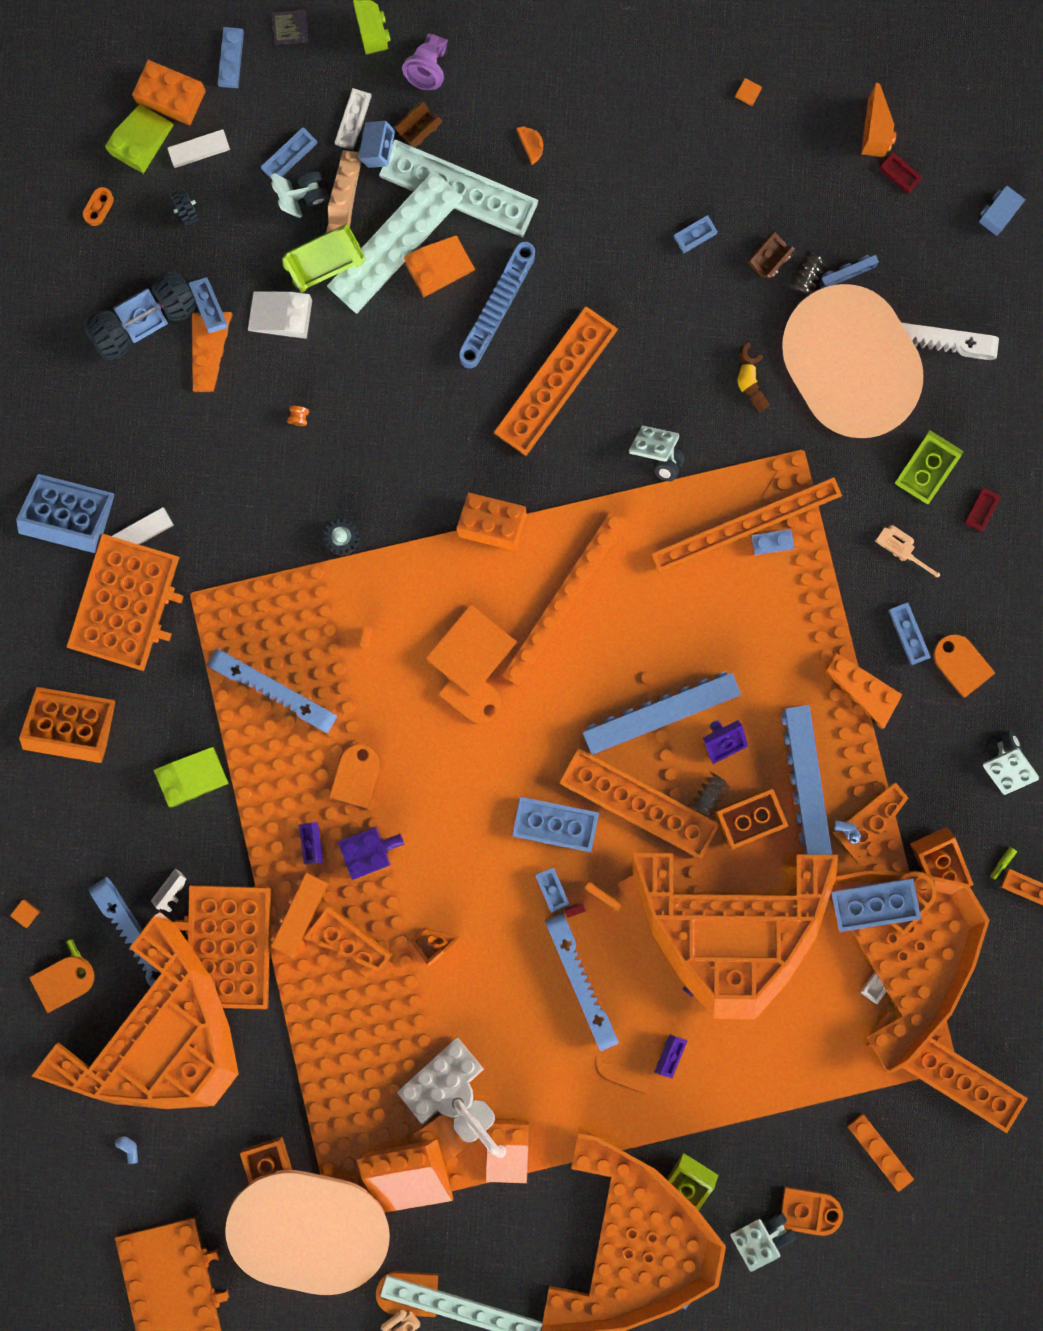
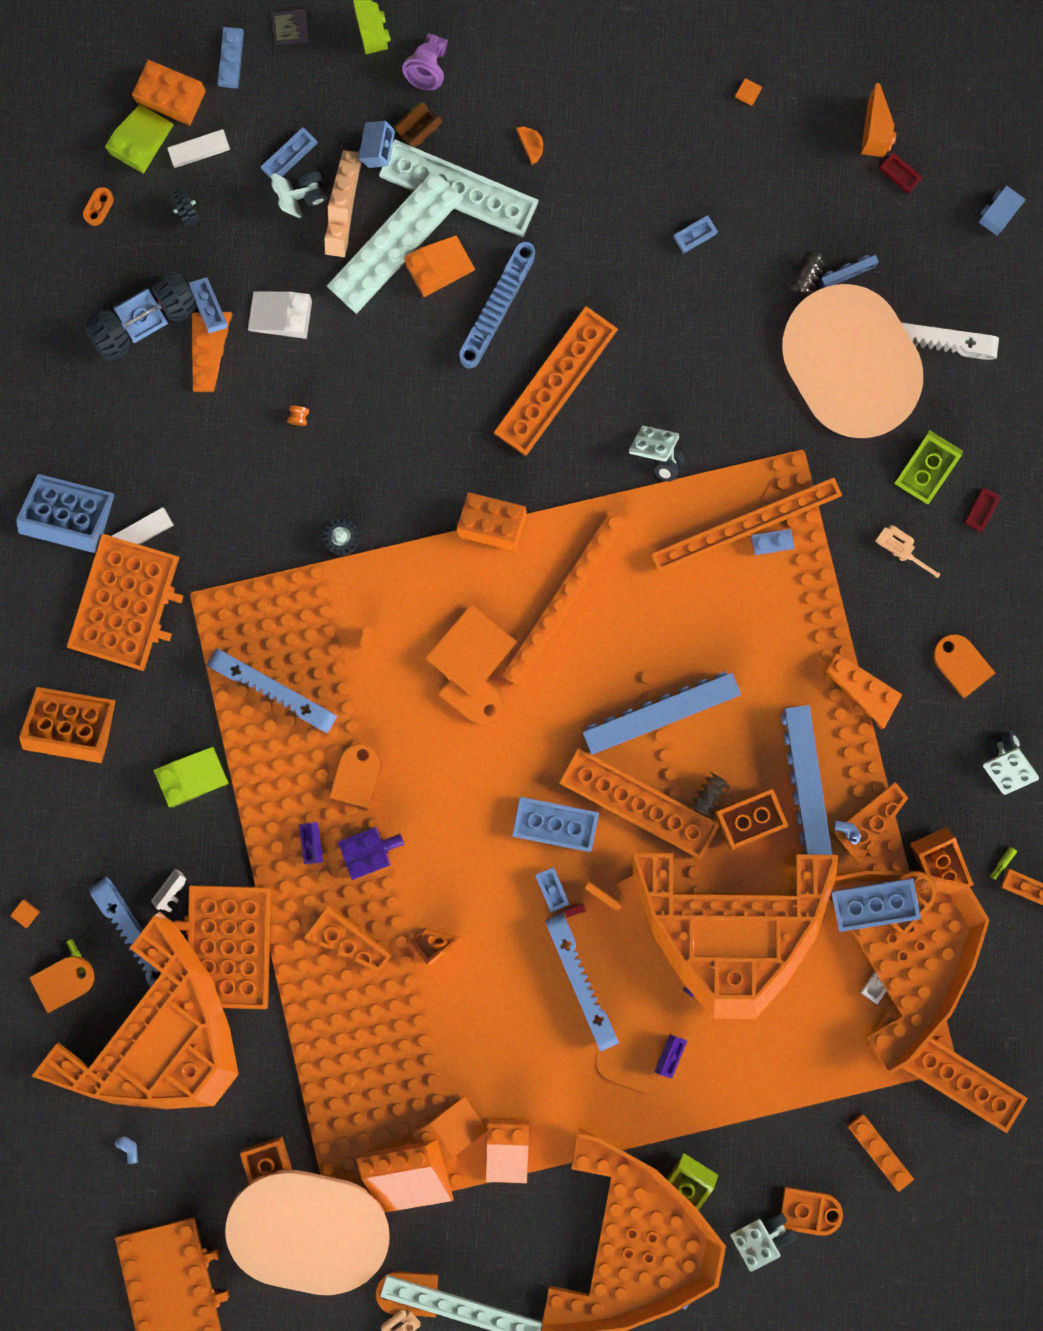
orange brick [270,872,330,957] -> none
lime panel [282,223,366,293] -> none
white tile [335,88,372,151] -> none
white plate [397,1038,506,1158] -> none
dark purple tile [703,720,748,764] -> none
reddish brown piece [737,343,770,413] -> none
reddish brown bracket [747,232,795,278] -> none
medium blue plate [888,603,931,665] -> none

